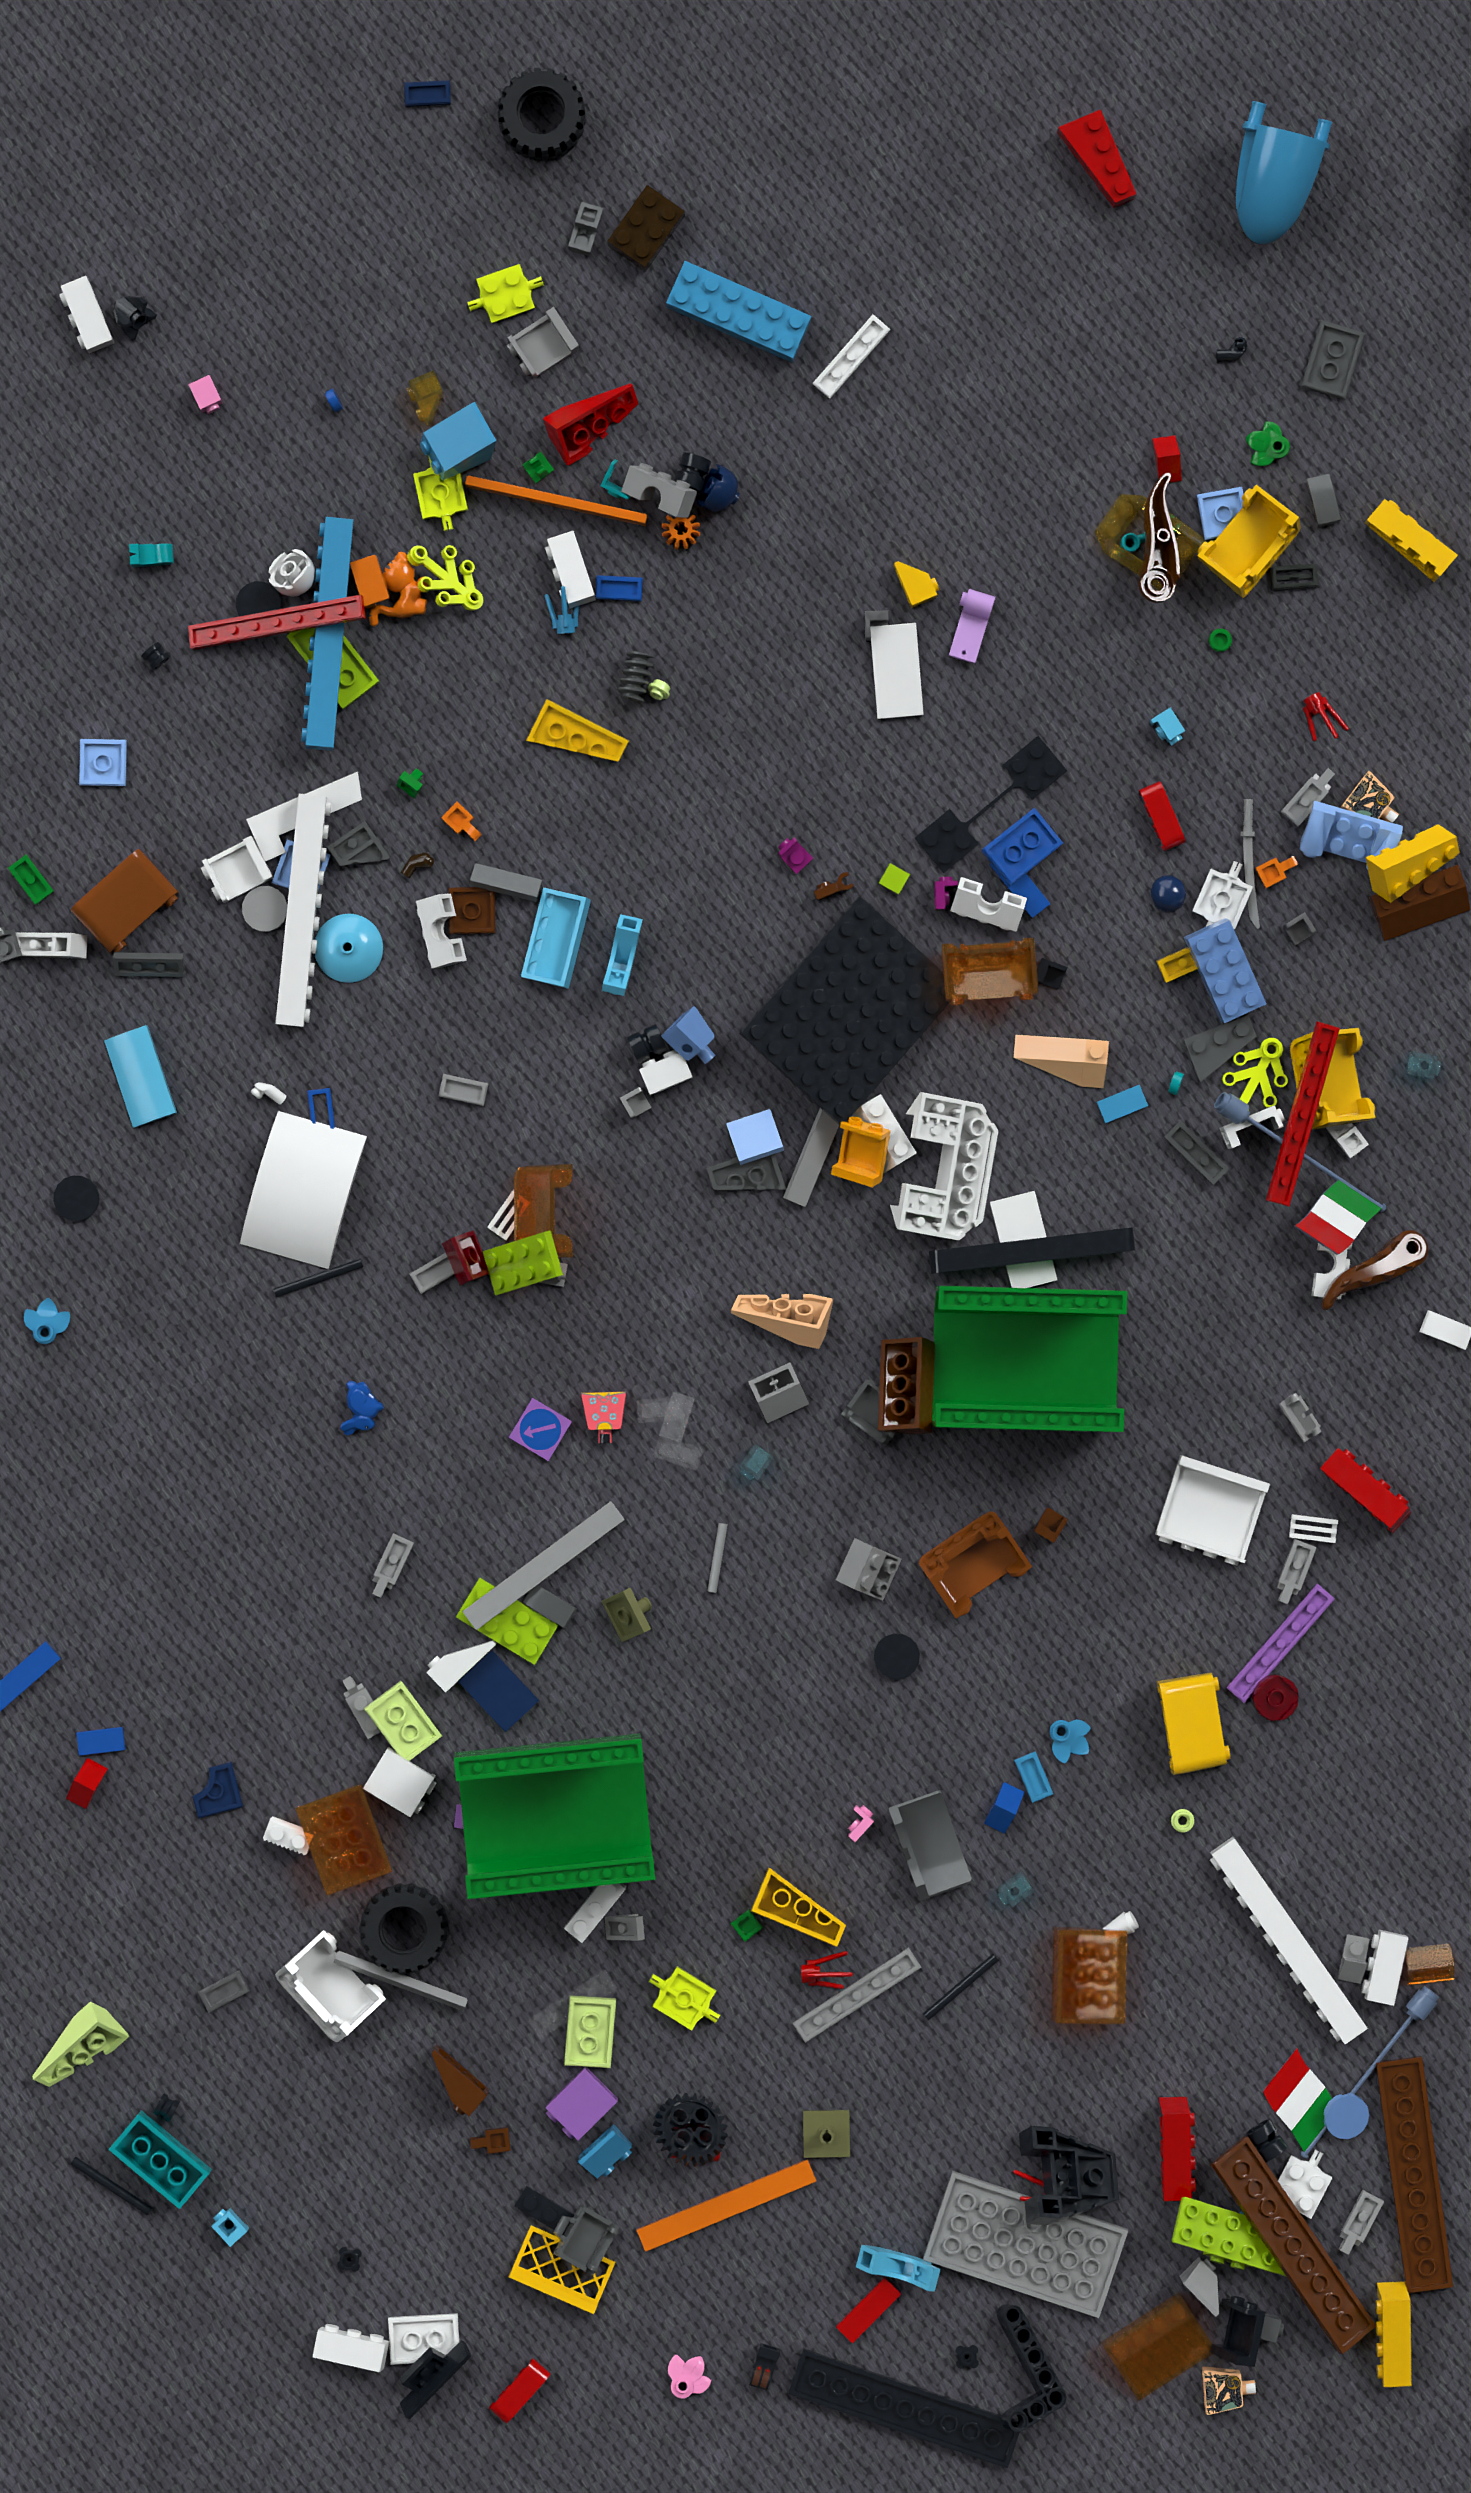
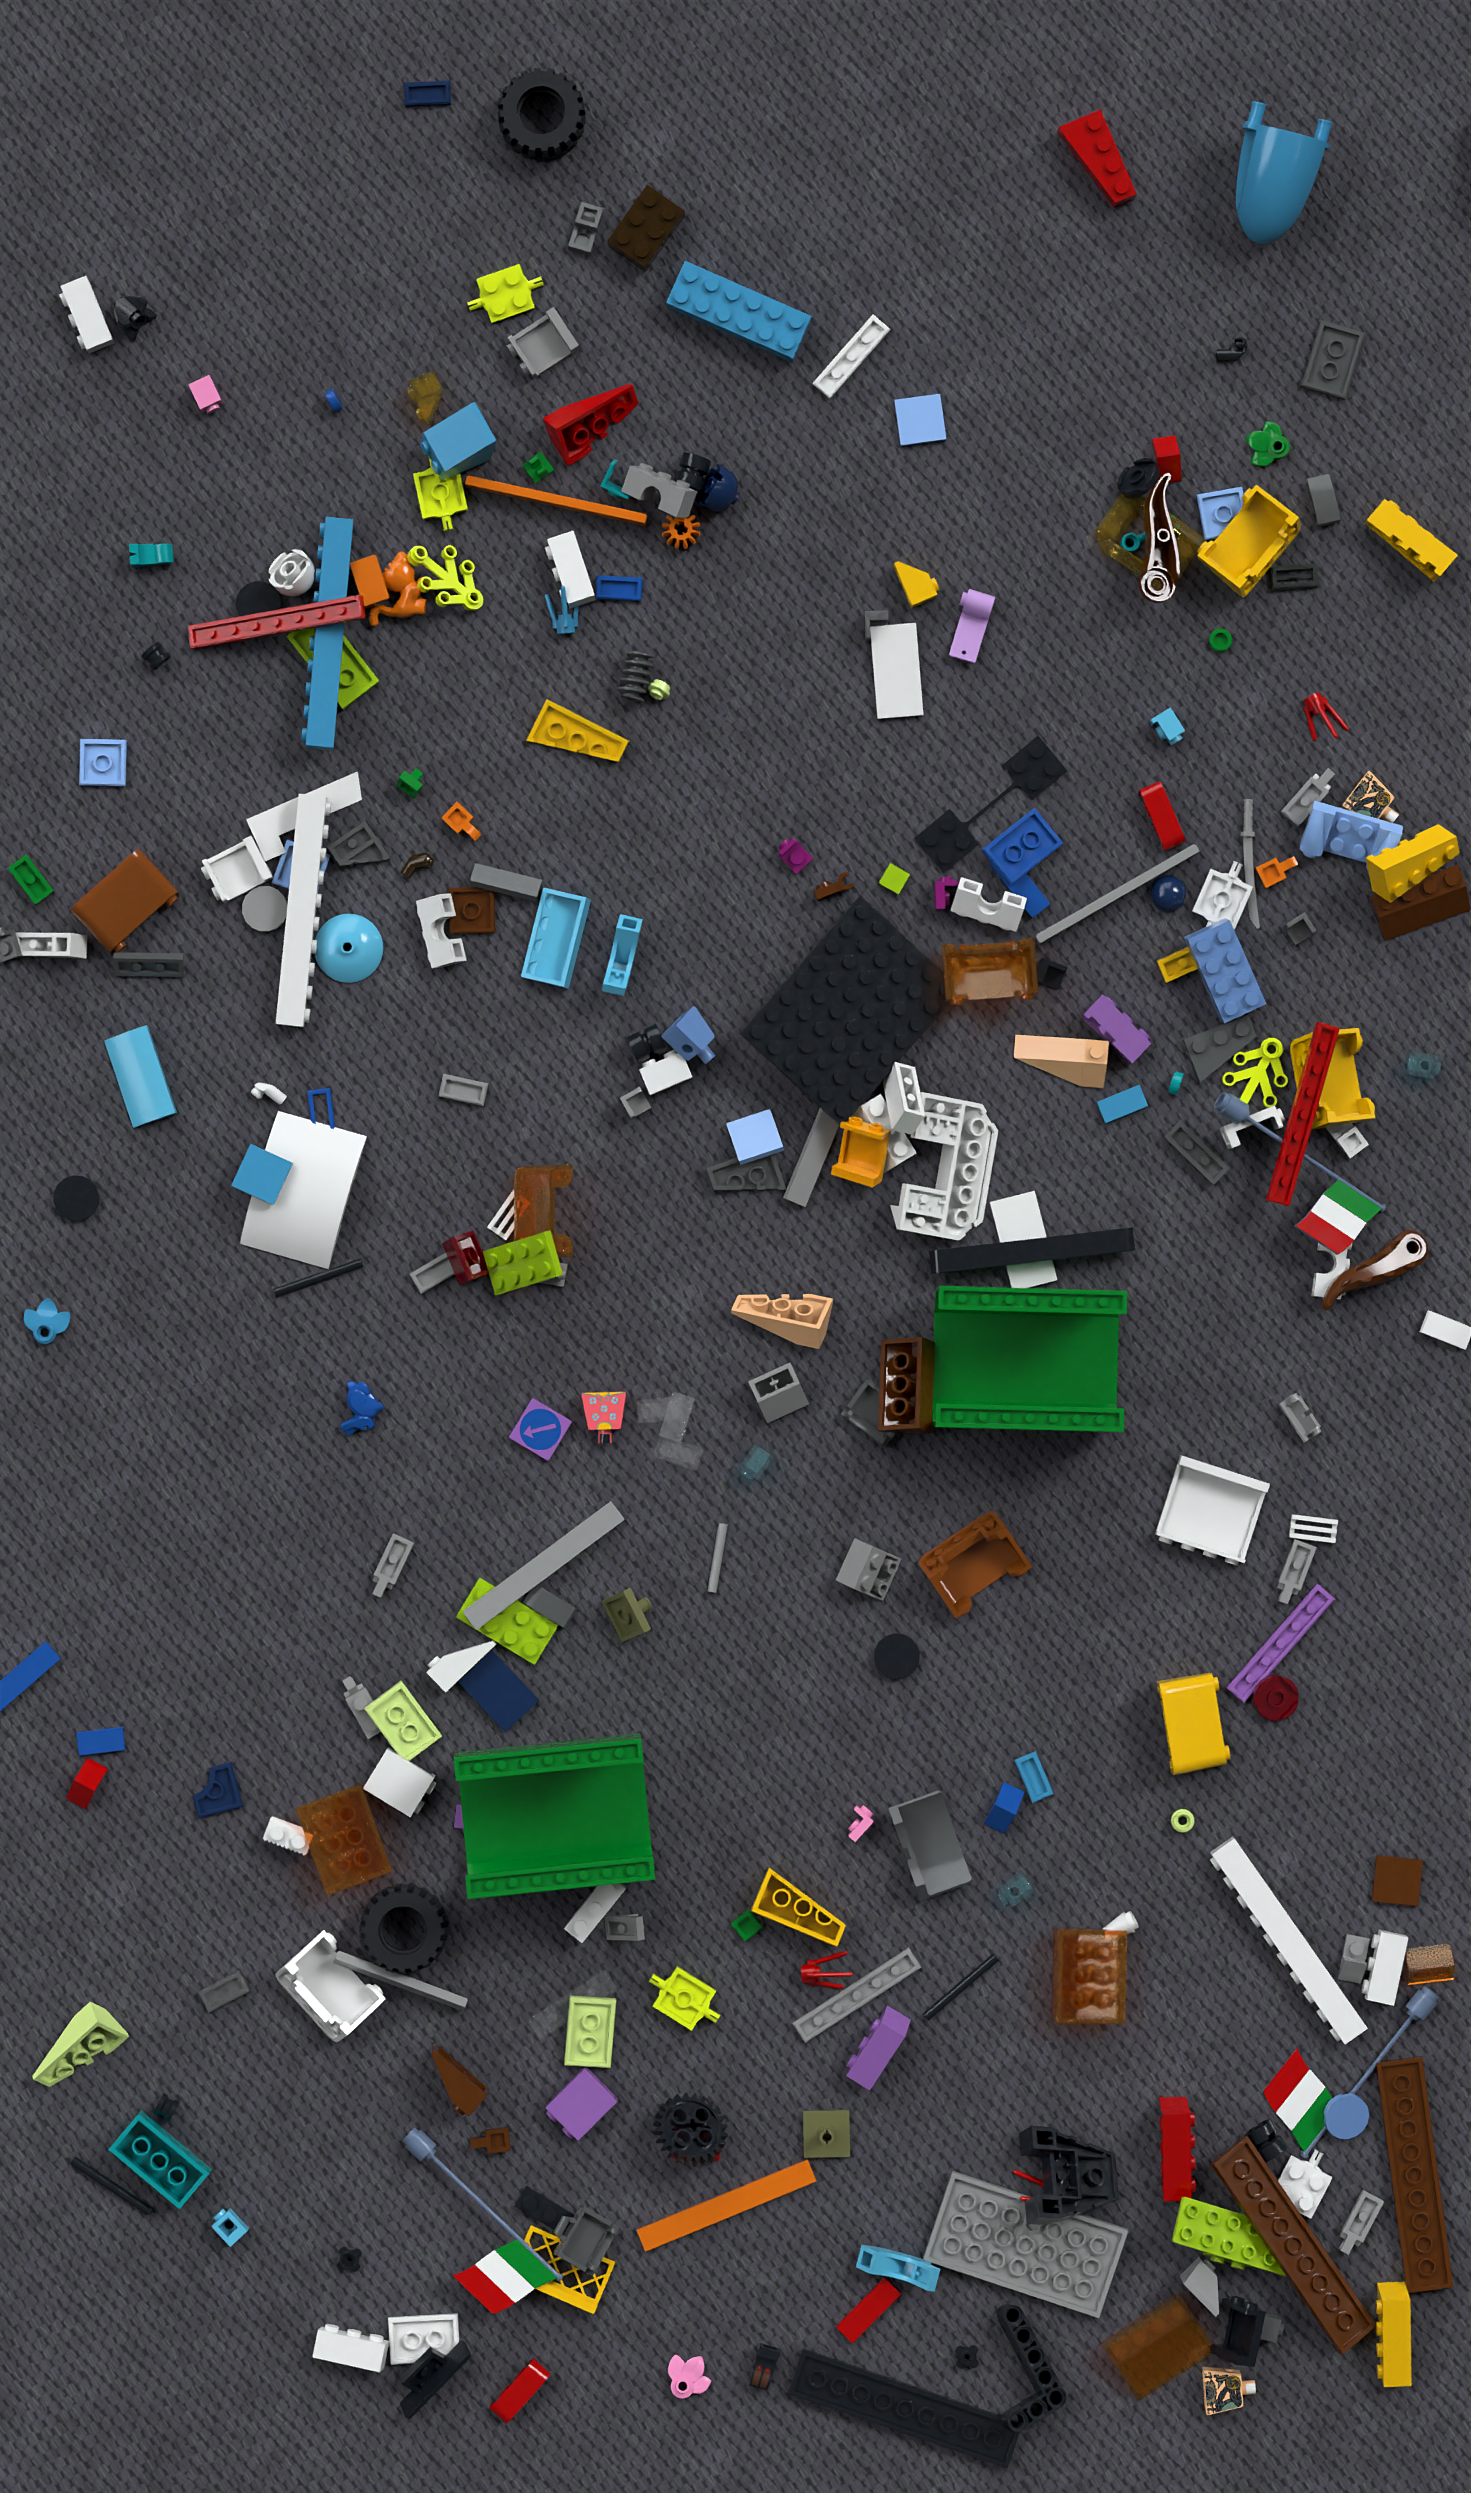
dark azure slope [578,2124,632,2179] -> none
reddish brown panel [1033,1508,1068,1543] -> none
dark azure plate [1049,1720,1091,1763] -> none
red wedge [1320,1448,1411,1533] -> none
none -> dark azure tile [231,1144,293,1205]
none -> flag [402,2127,563,2314]
none -> medium lavender wedge [846,2005,911,2090]
none -> white brick [882,1062,925,1135]
none -> light blue tile [894,394,946,446]
none -> light grey tile [1035,844,1200,945]
none -> medium lavender wedge [1081,994,1151,1064]
none -> black tile [1117,458,1160,499]
none -> reddish brown tile [1371,1855,1423,1906]

